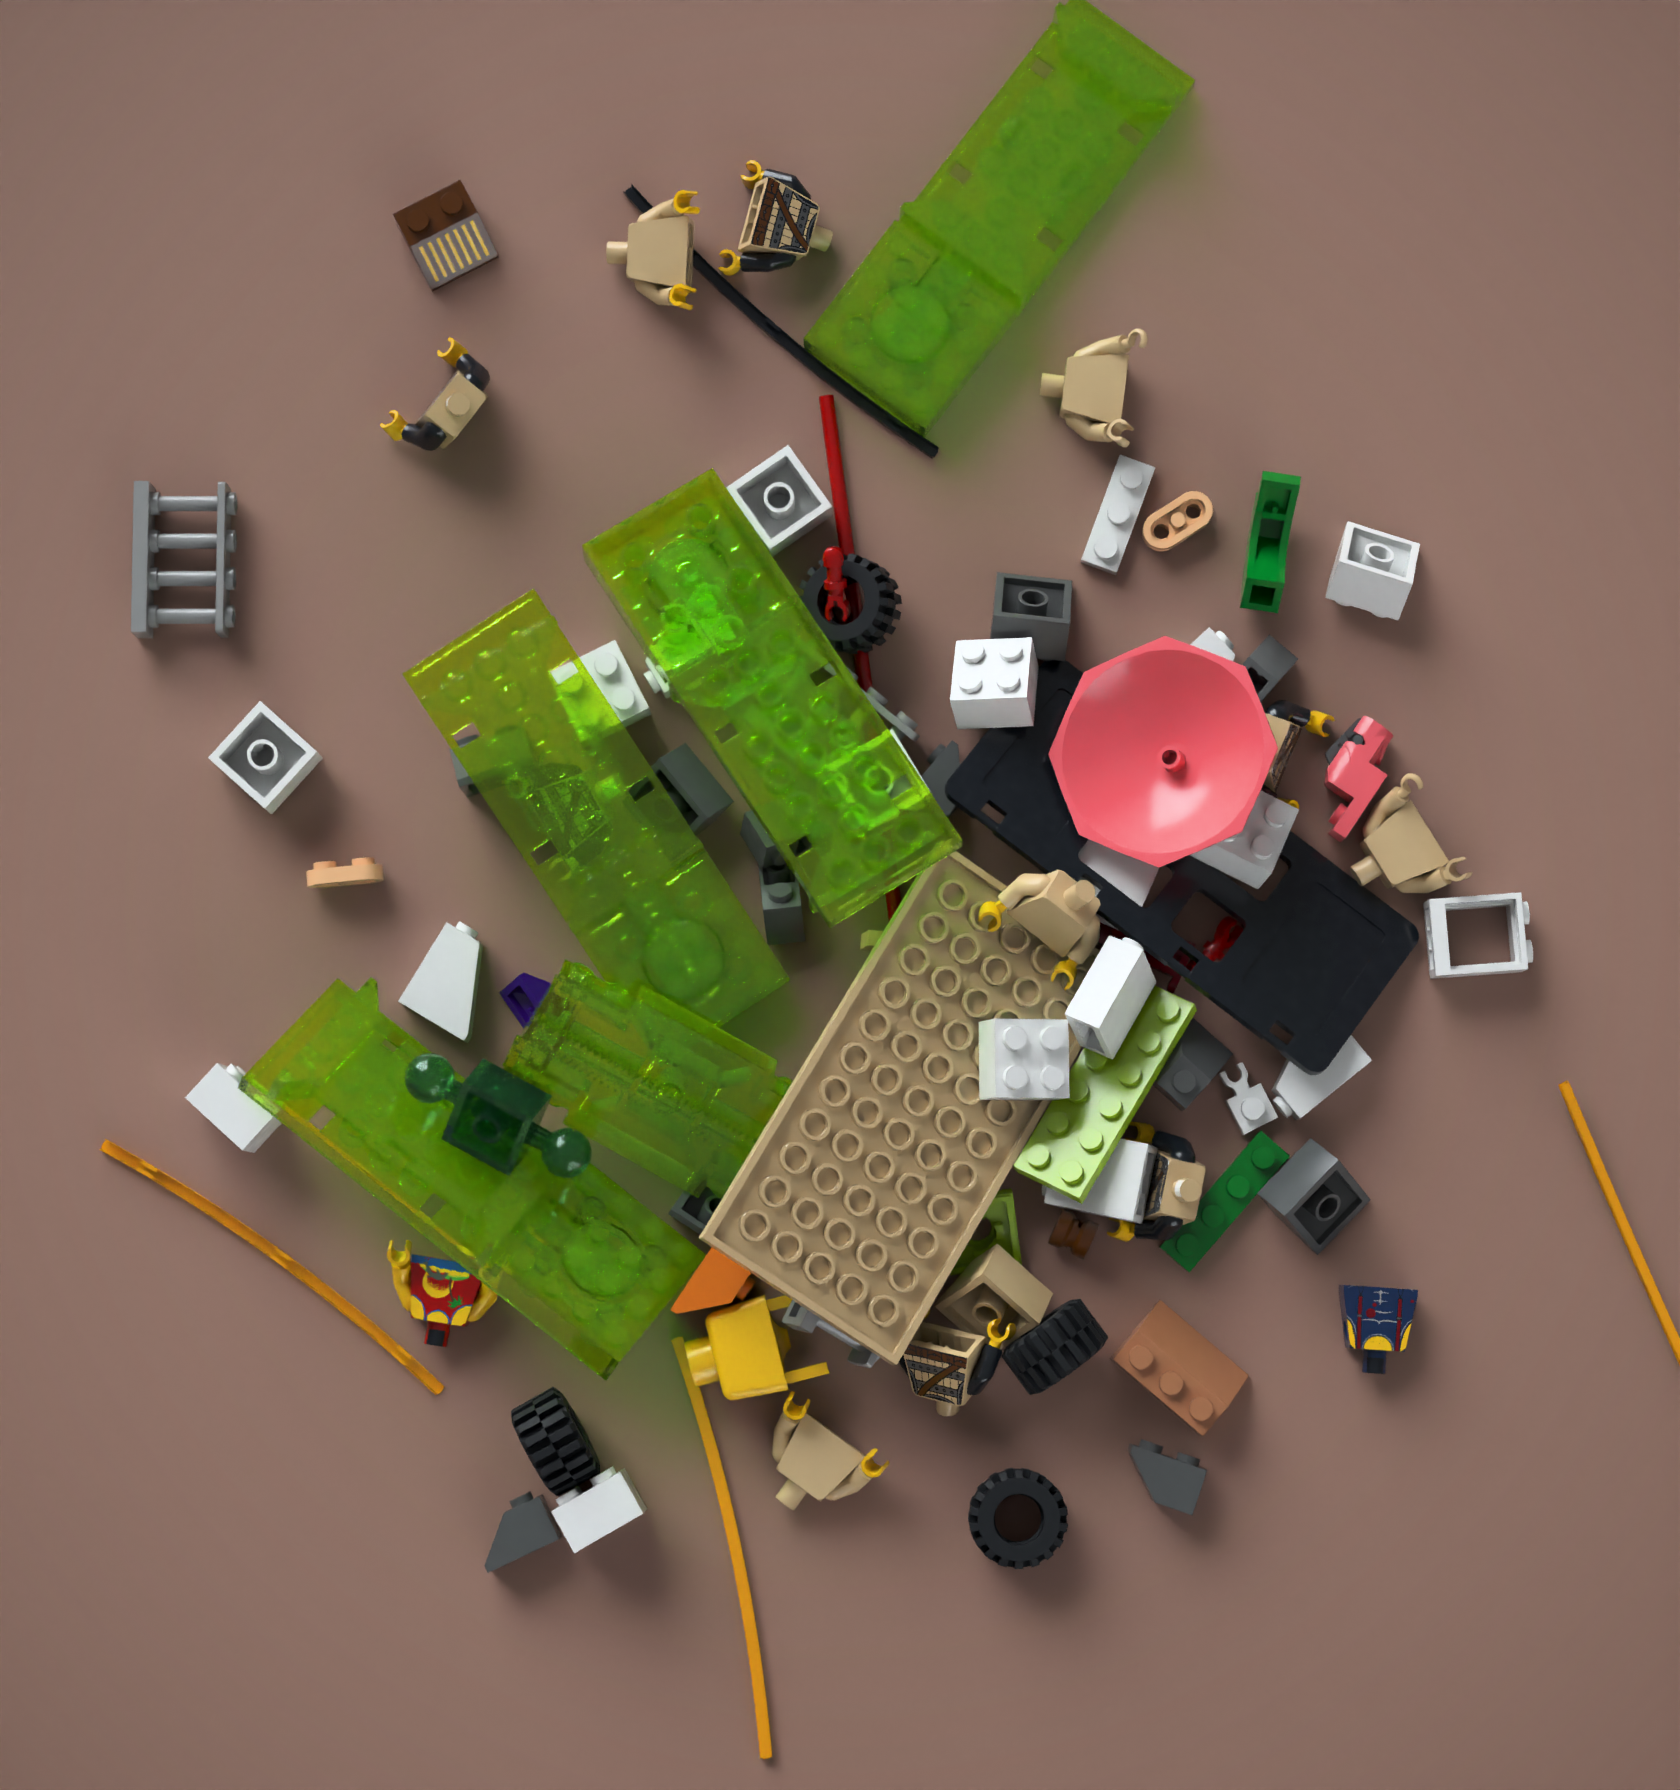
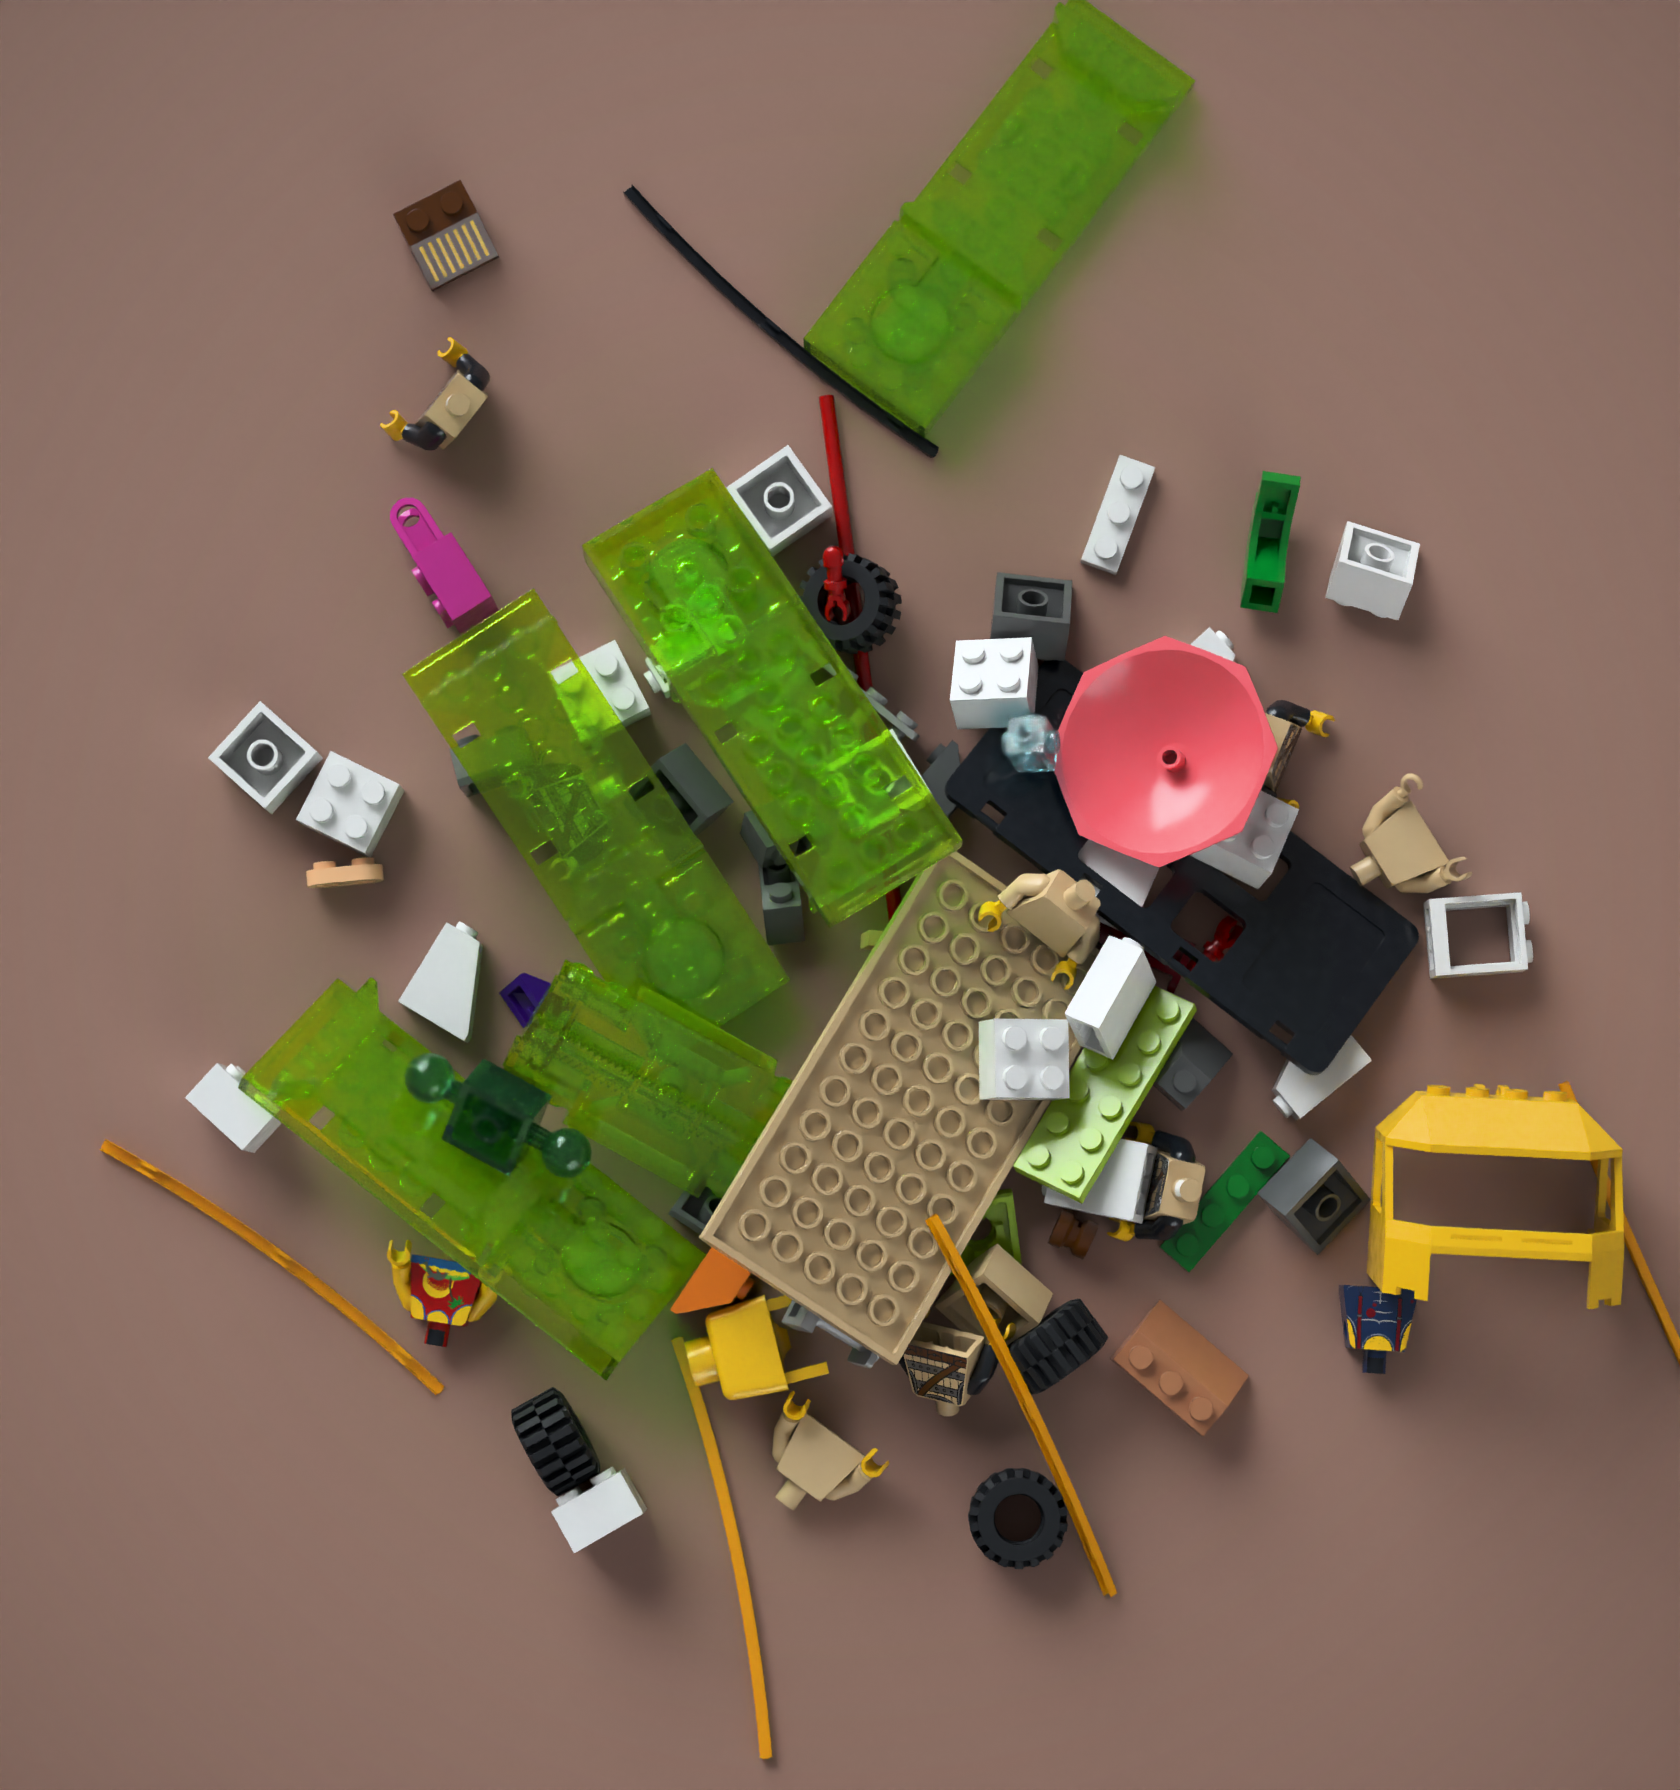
light grey fence [131,481,237,638] -> none
dark grey slope [484,1491,562,1573] -> none
tan torso [606,190,700,310] -> none
torso [718,160,833,276] -> none
tan torso [1039,329,1148,447] -> none
dark grey slope [1127,1439,1207,1515] -> none
light nougat plate [1142,491,1213,552] -> none
white plate [1219,1062,1278,1135] -> none
dark grey slope [1242,634,1298,702] -> none
coral plate [1324,716,1393,843] -> none
none -> white brick [296,751,405,857]
none -> dark pink brick [390,498,499,634]
none -> light orange piece [925,1214,1117,1598]
none -> clear light blue brick [1001,713,1060,772]
none -> yellow windscreen [1366,1084,1624,1309]

